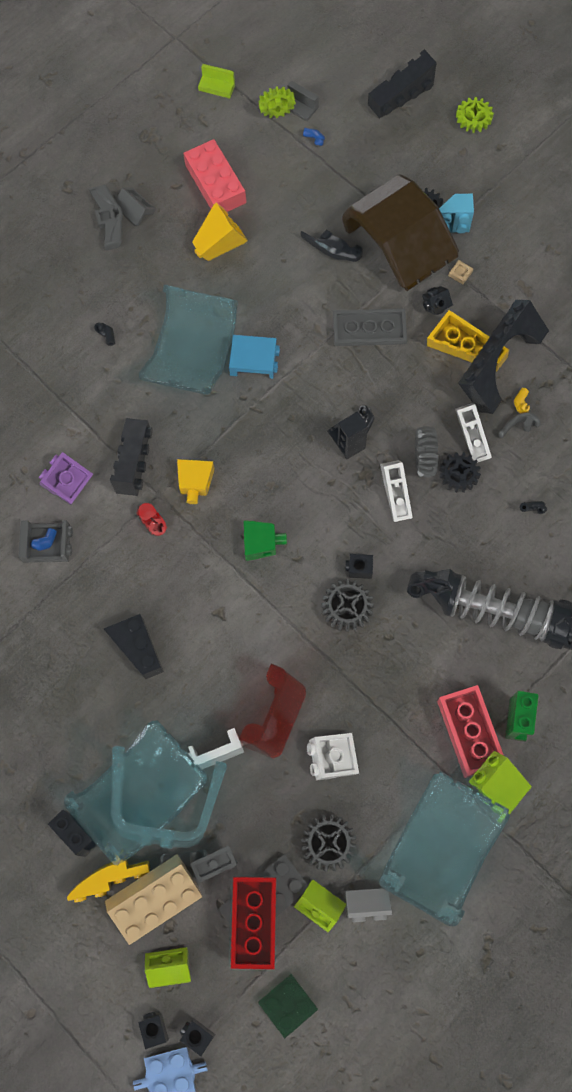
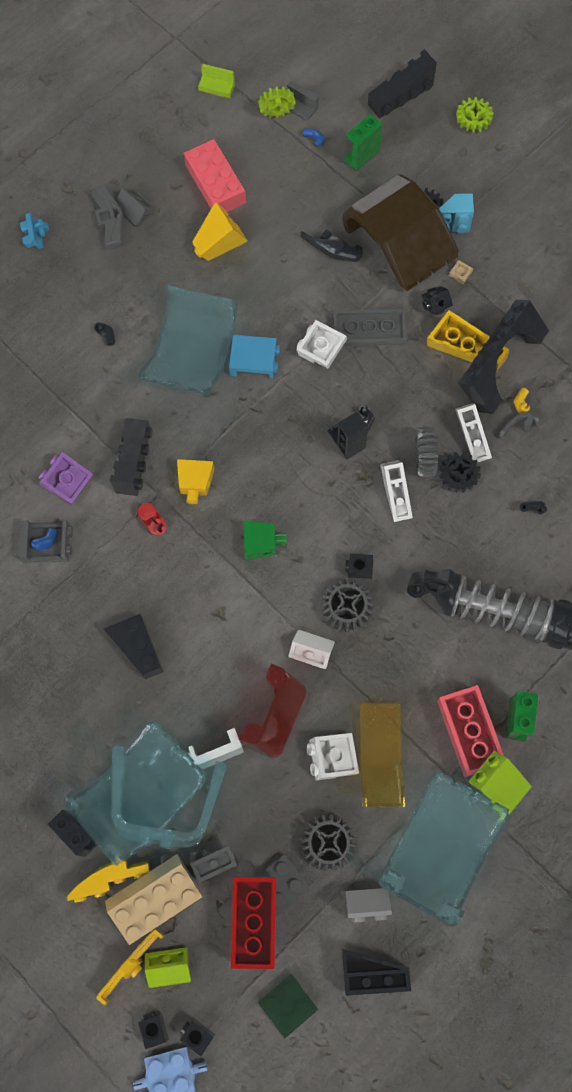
lime panel [294,880,346,932] -> none
none -> dark azure hips [20,213,49,249]
none -> yellow plate [96,929,165,1005]
none -> white panel [288,630,335,669]
none -> white plate [296,320,347,368]
none -> black wedge [342,948,411,996]
none -> green panel [344,114,383,171]
none -> clear yellow windscreen [360,703,405,807]

